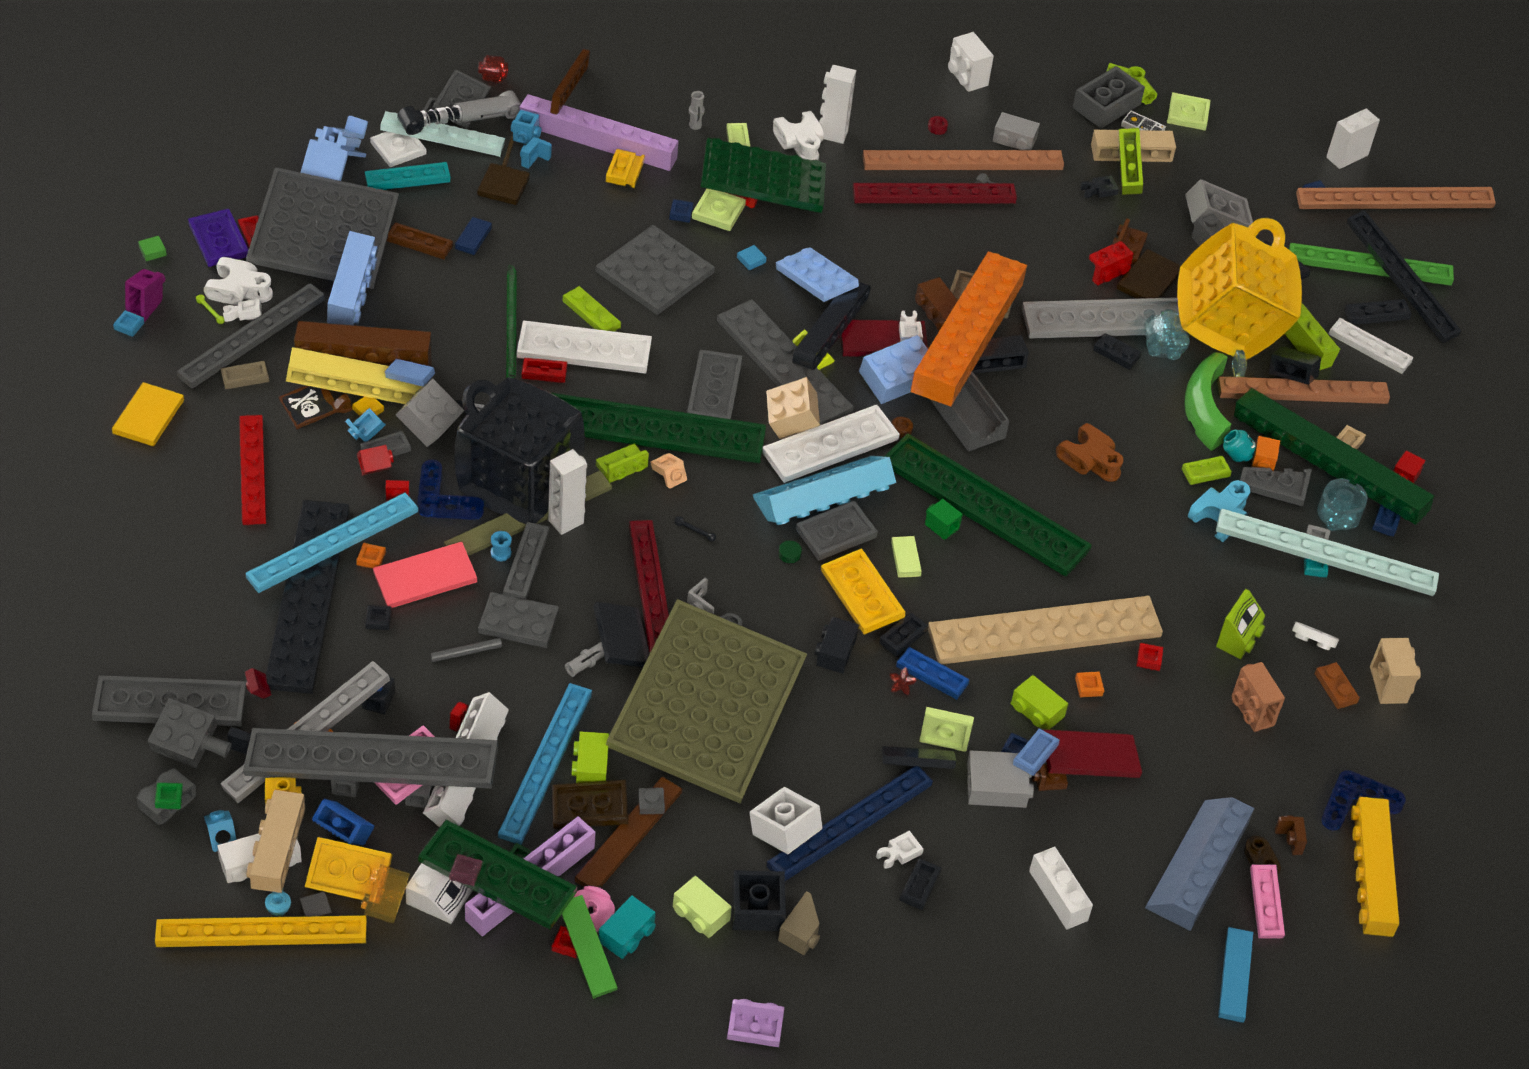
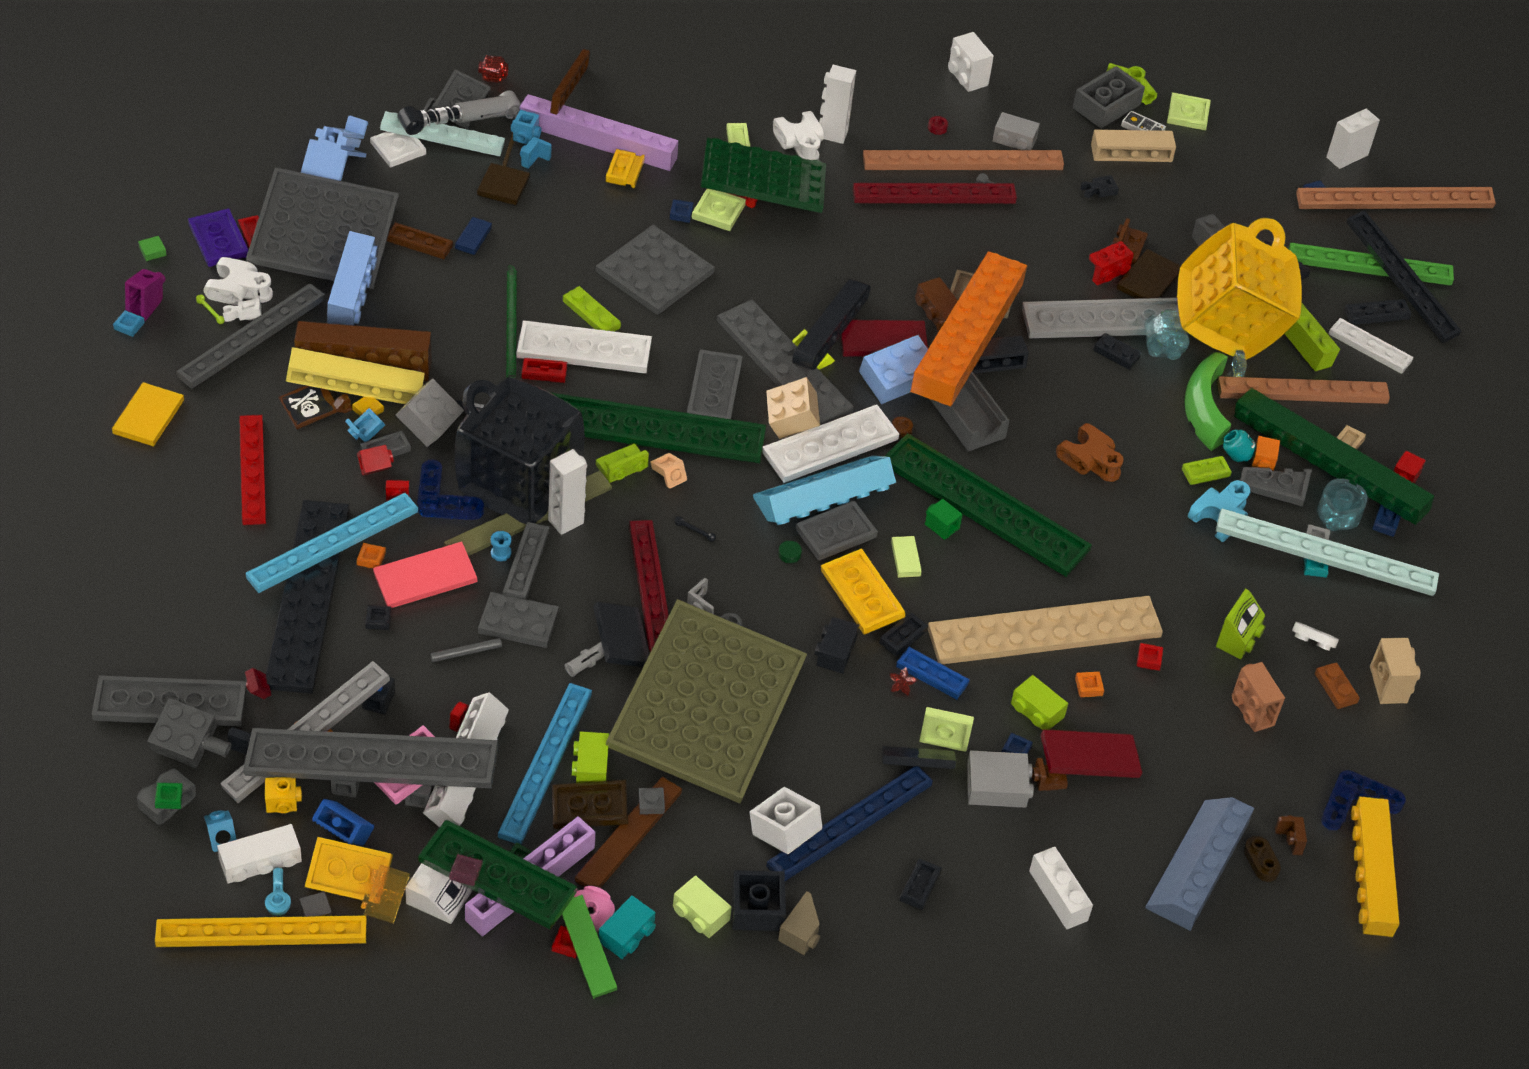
dark tan tile [220,361,269,390] -> none
tan brick [246,790,305,893] -> none
teal plate [365,162,450,190] -> none
medium blue tile [385,359,435,387] -> none
light grey pin [689,91,705,130] -> none
lavender bracket [727,999,784,1047] -> none
dark azure tile [737,245,767,270] -> none
light blue plate [776,248,859,302] -> none
white plate [876,831,923,869] -> none
white plate [899,311,923,342] -> none
medium blue tile [1013,728,1060,776] -> none
lime brick [1118,128,1143,195] -> none
light grey slope [1185,179,1253,227] -> none
dark azure tile [1218,927,1253,1023] -> none
bright pink tile [1250,865,1285,938] -> none
black brick [1269,347,1322,385] -> none

